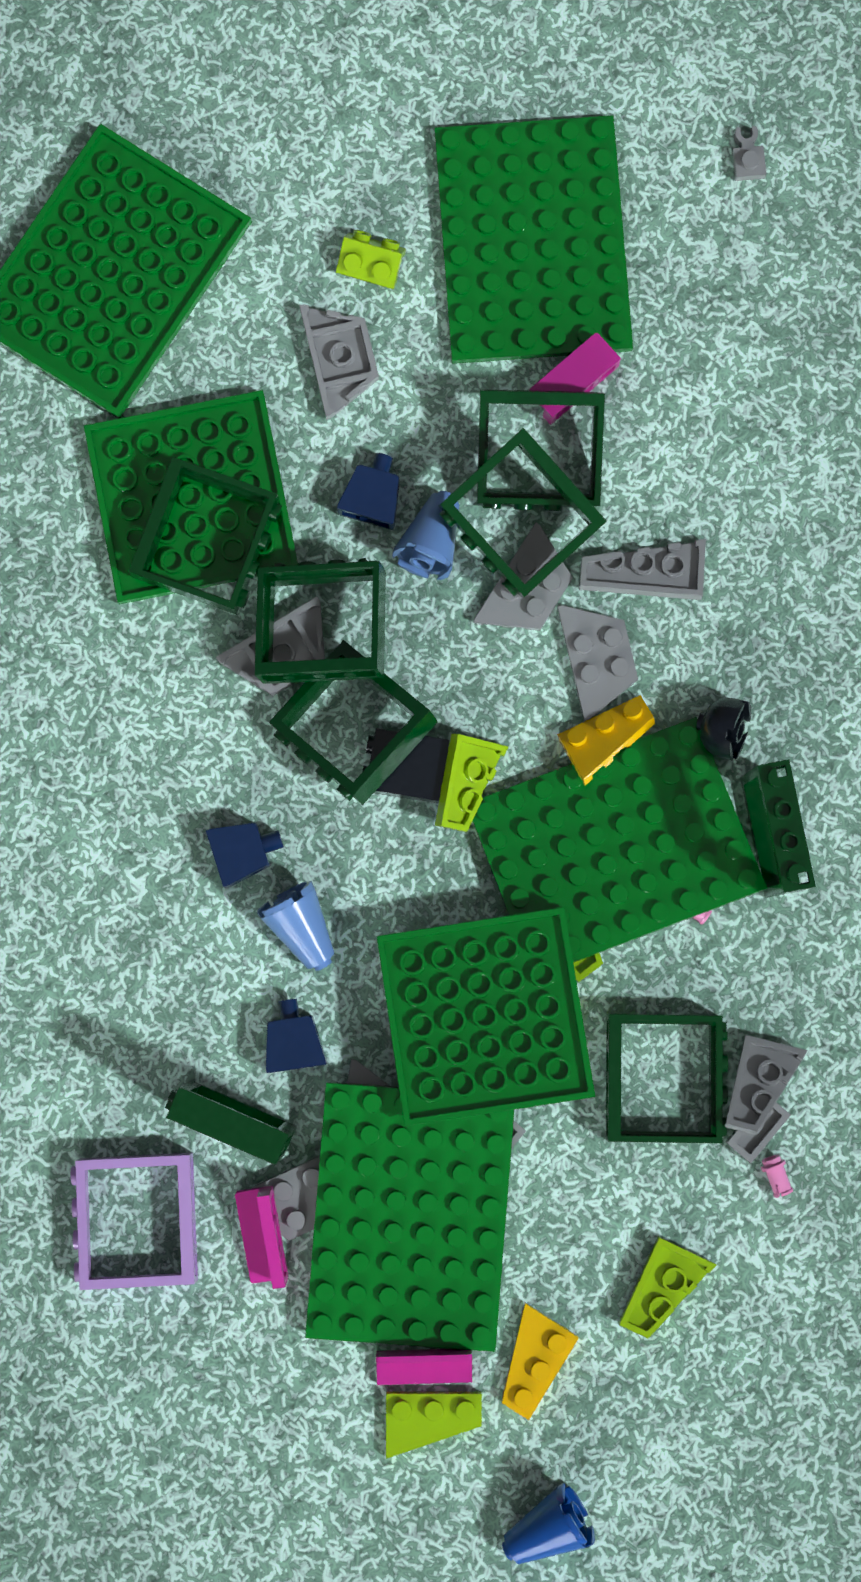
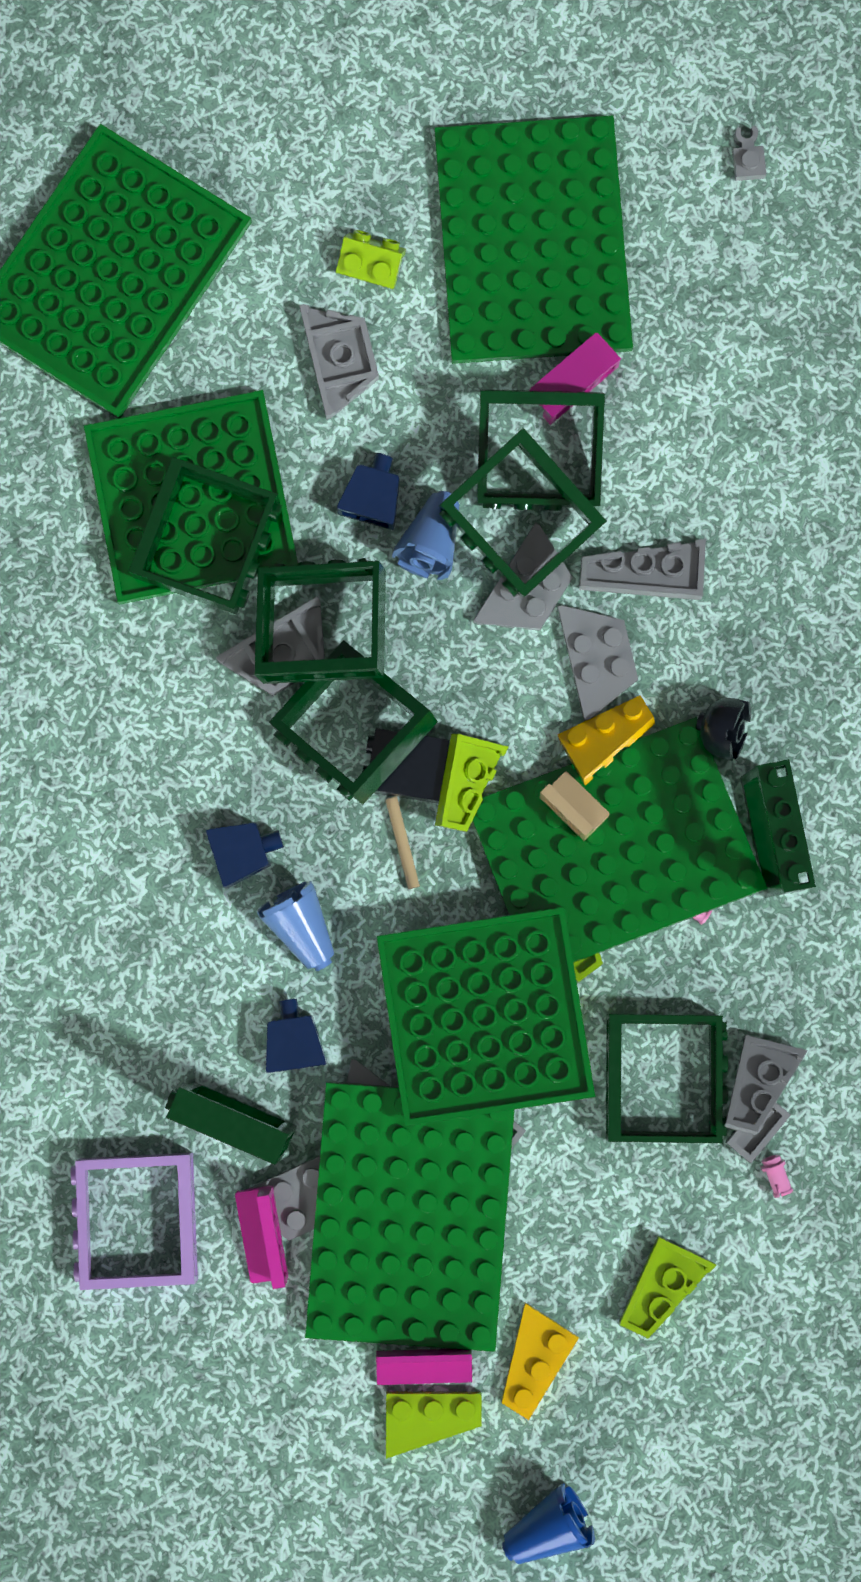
none -> tan bar [385,797,420,890]
none -> tan panel [540,772,609,841]

